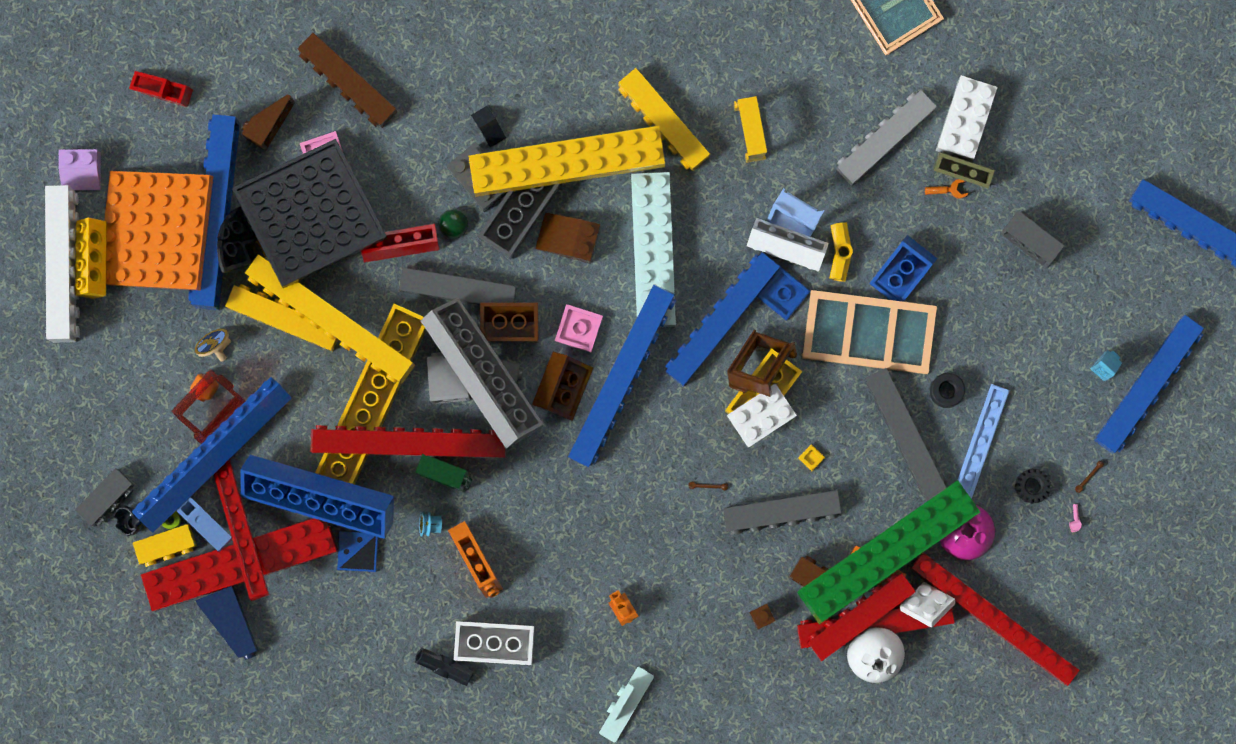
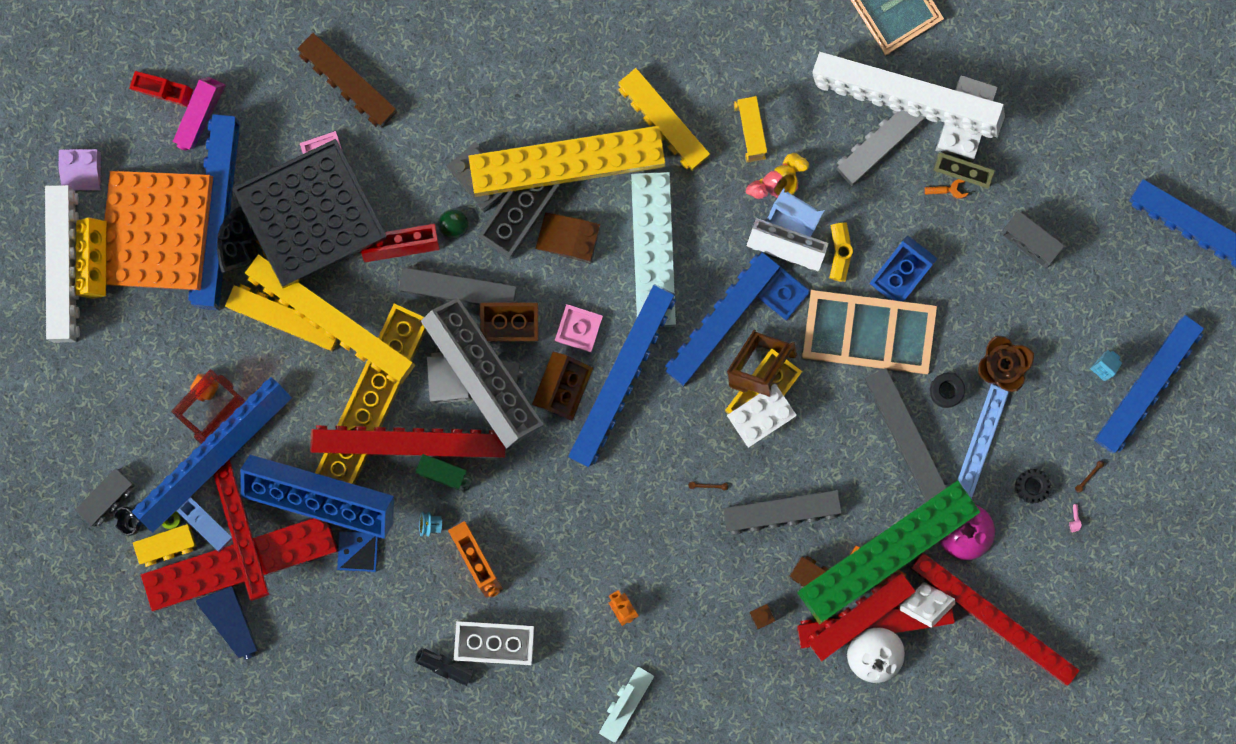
shield [195,329,231,362] -> none
reddish brown slope [242,94,295,151] -> none
black slope [471,106,506,147] -> none
yellow tile [798,444,825,471] -> none
none -> dark pink slope [173,77,226,151]
none -> hair [746,153,809,199]
none -> white brick [812,52,1005,138]
none -> reddish brown brick [978,336,1034,392]

